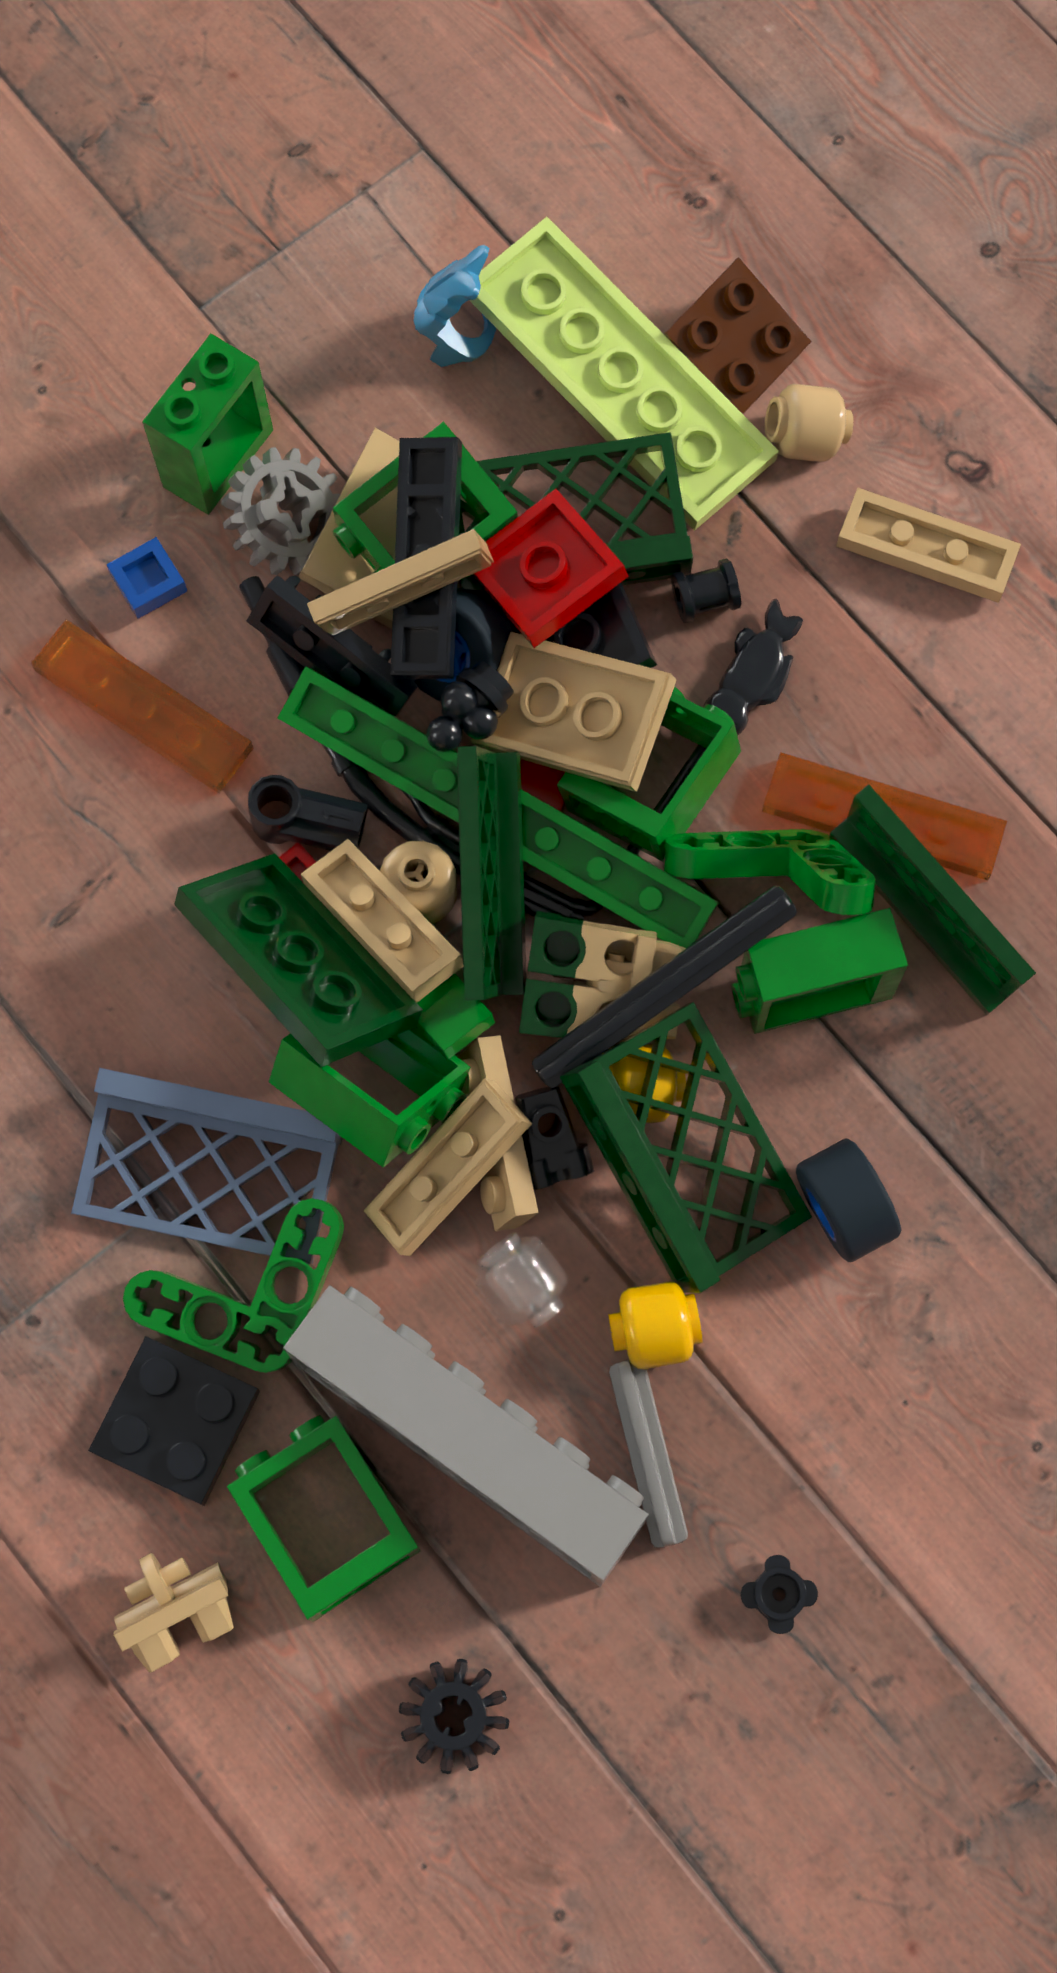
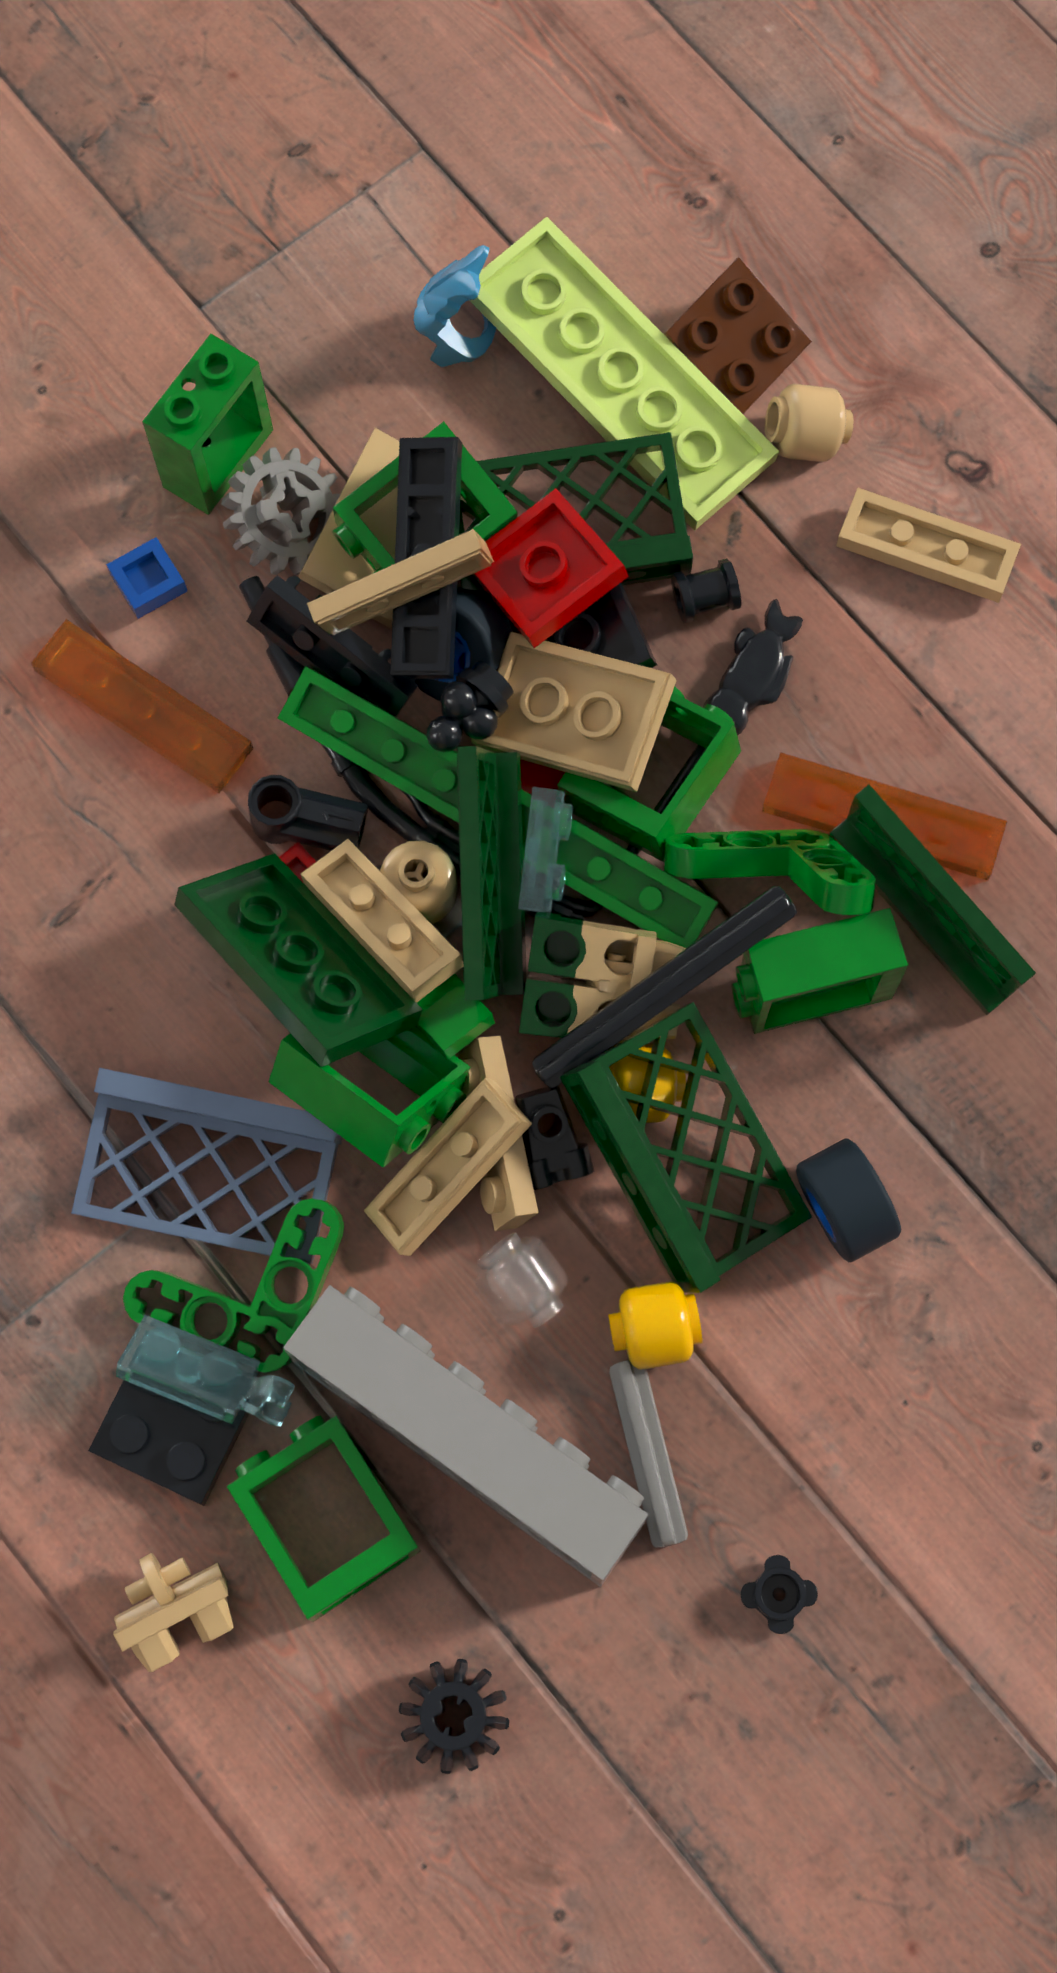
none -> clear light blue plate [116,1315,295,1427]
none -> clear light blue plate [518,787,573,912]

